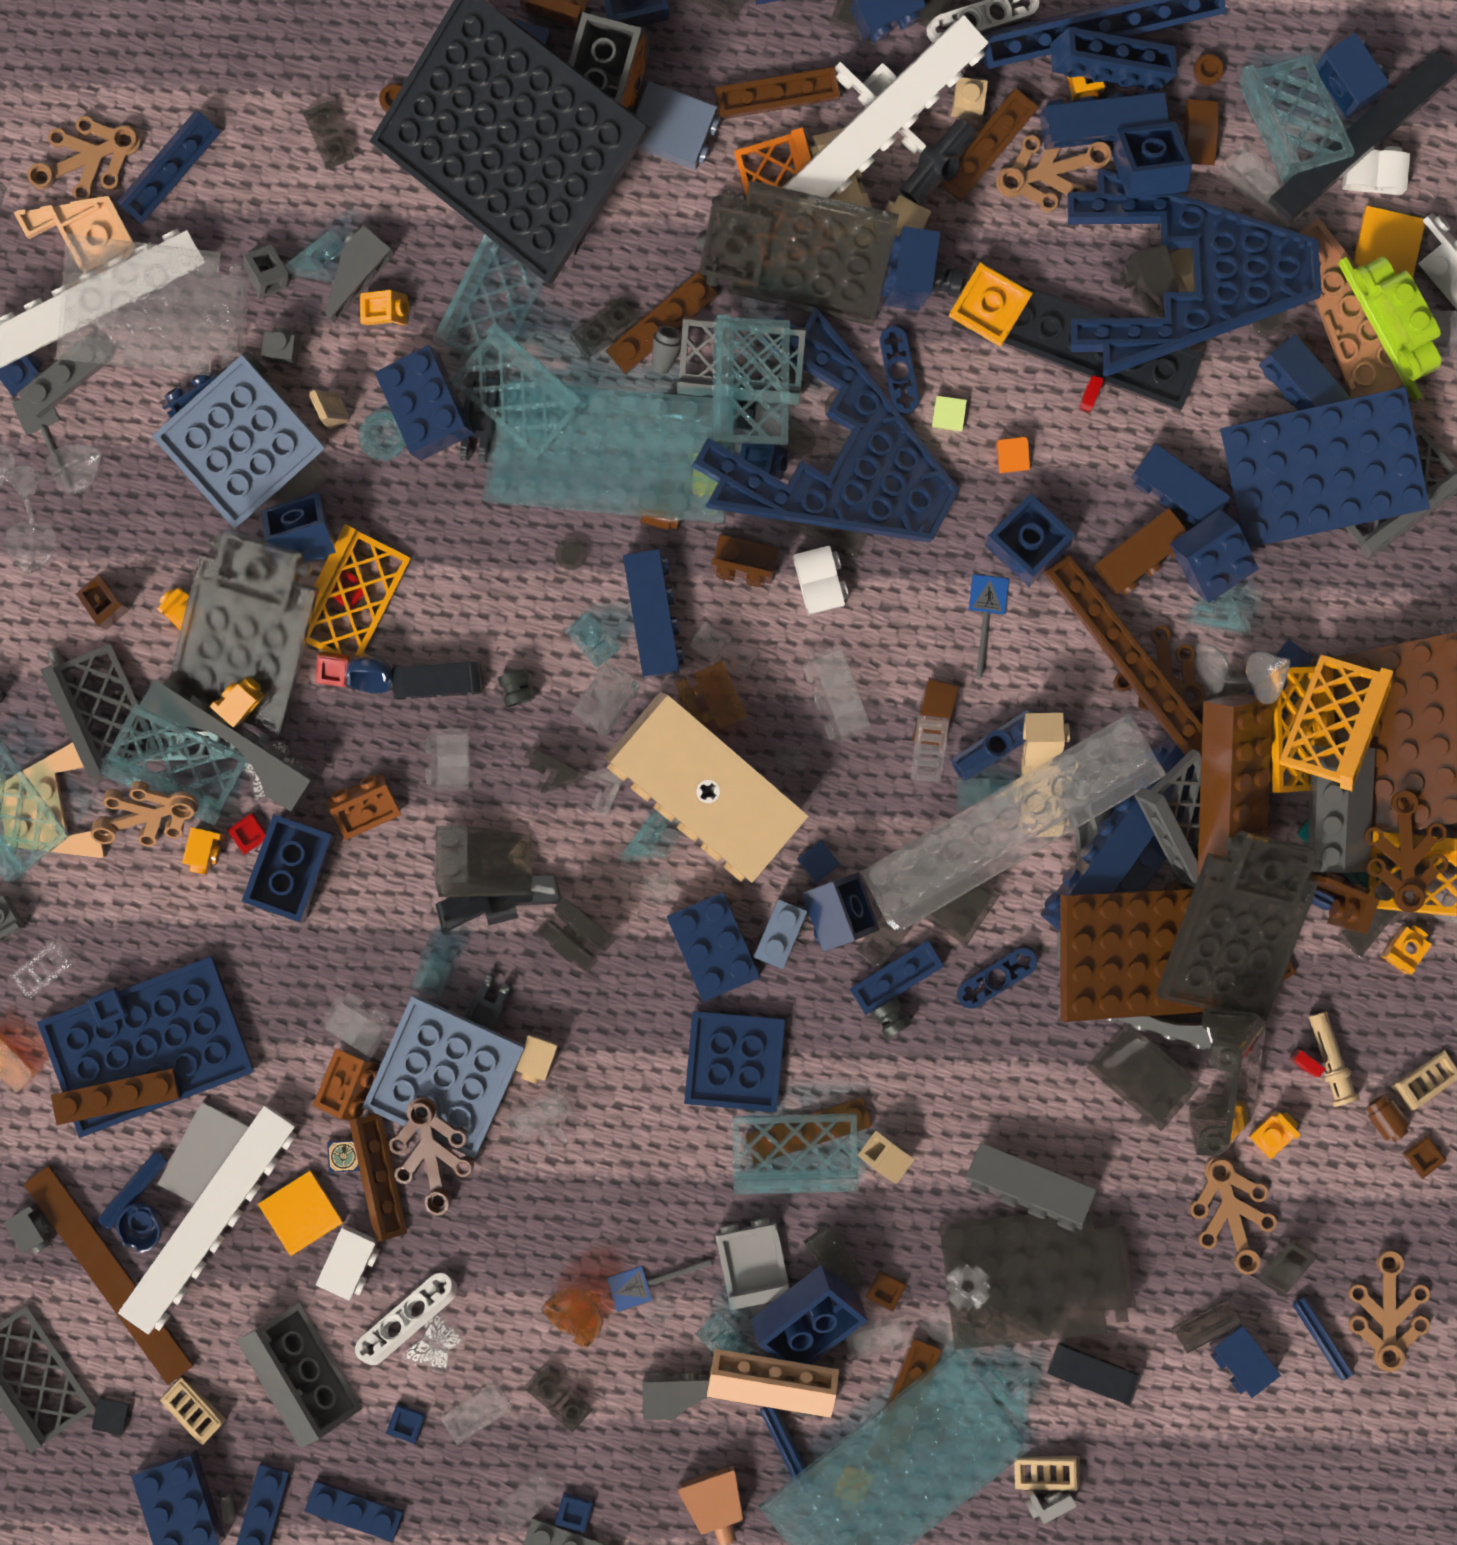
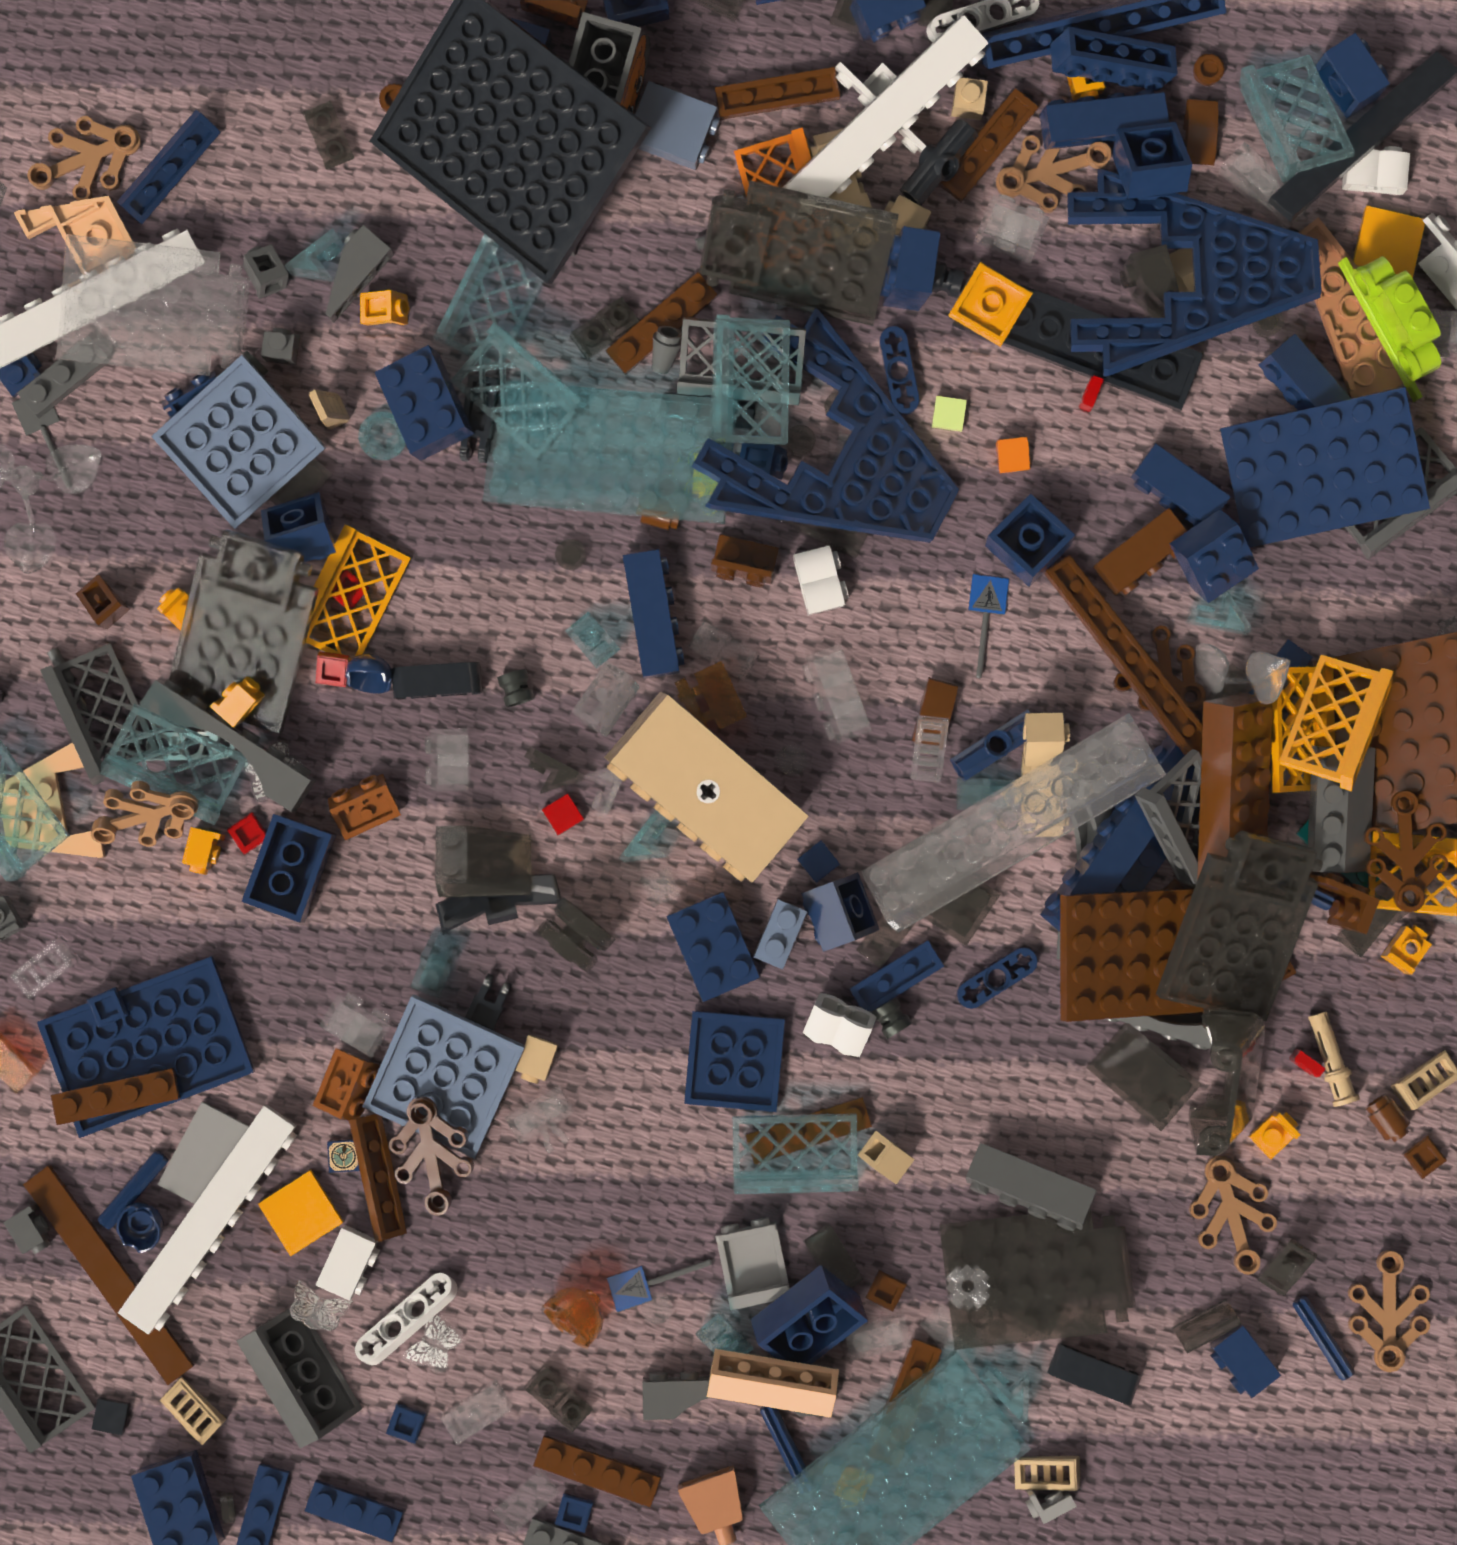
none -> clear animal [289,1280,353,1331]
none -> reddish brown plate [533,1435,661,1507]
none -> red tile [542,793,584,836]
none -> white brick [803,993,876,1057]
none -> clear brick [974,194,1050,265]

